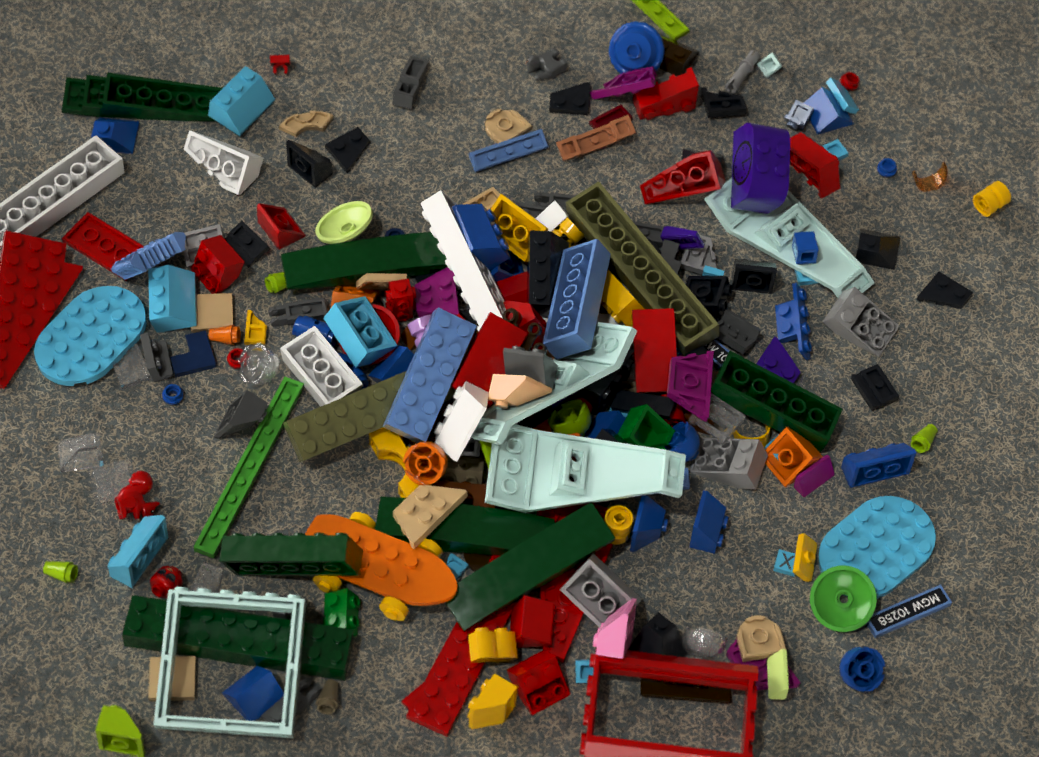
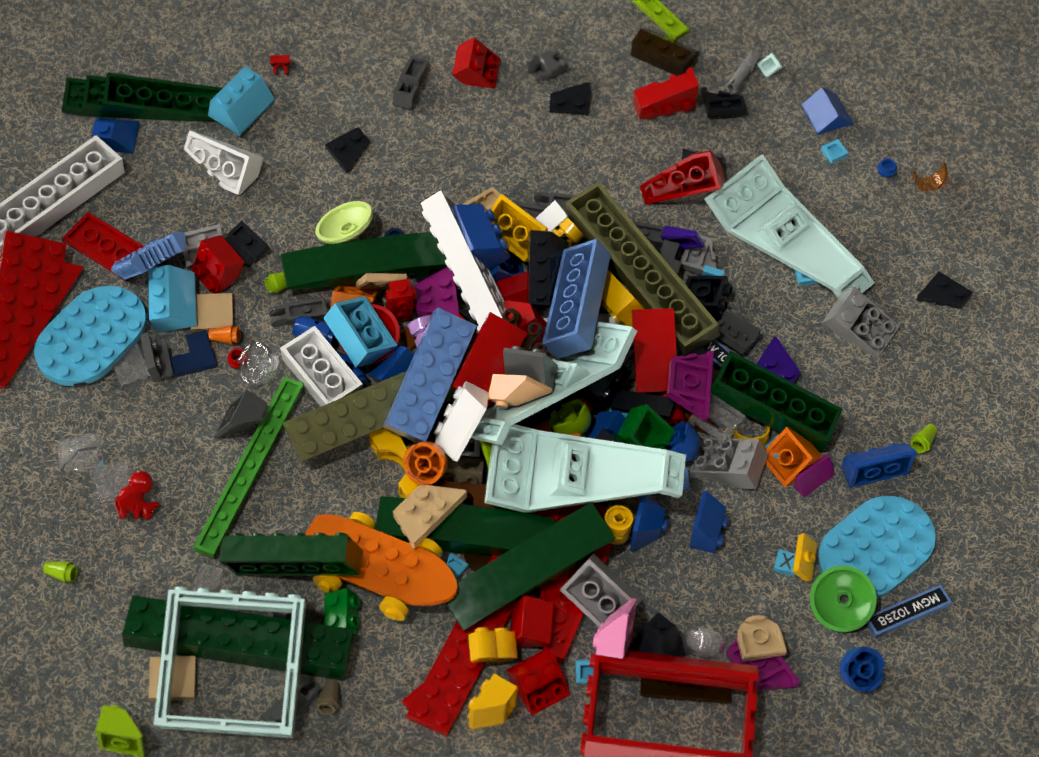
medium azure slope [108,515,168,588] -> none
red head [150,566,183,599] -> none
blue plate [162,384,184,405] -> none
blue slope [222,666,284,721] -> none
yellow tile [244,310,267,346] -> none
red slope [257,203,306,250] -> none
tan tile [279,111,333,137] -> none
black slope [286,140,332,188] -> none
medium blue tile [468,129,549,172] -> none
tan tile [485,109,532,144] -> none
nougat slope [556,115,636,161] -> none
dark red tile [589,104,633,129] -> none
magenta wing [590,66,656,99] -> none
blue piece [609,21,665,74] -> none
dark purple brick [731,123,790,214] -> none
black slope [732,259,777,294] -> none
yellowish green slope [767,649,789,700] -> none
blue bracket [775,282,812,360] -> none
bracket [784,100,814,130] -> none
red wedge [790,132,840,199] -> none
blue brick [792,231,819,264] -> none
medium azure tile [826,78,859,114] -> none
red plate [840,72,859,90] -> none
black plate [851,364,899,411] -> none
black slope [855,229,900,270] -> none
yellow wheel [973,181,1011,217] -> none
none -> red slope [452,37,501,89]

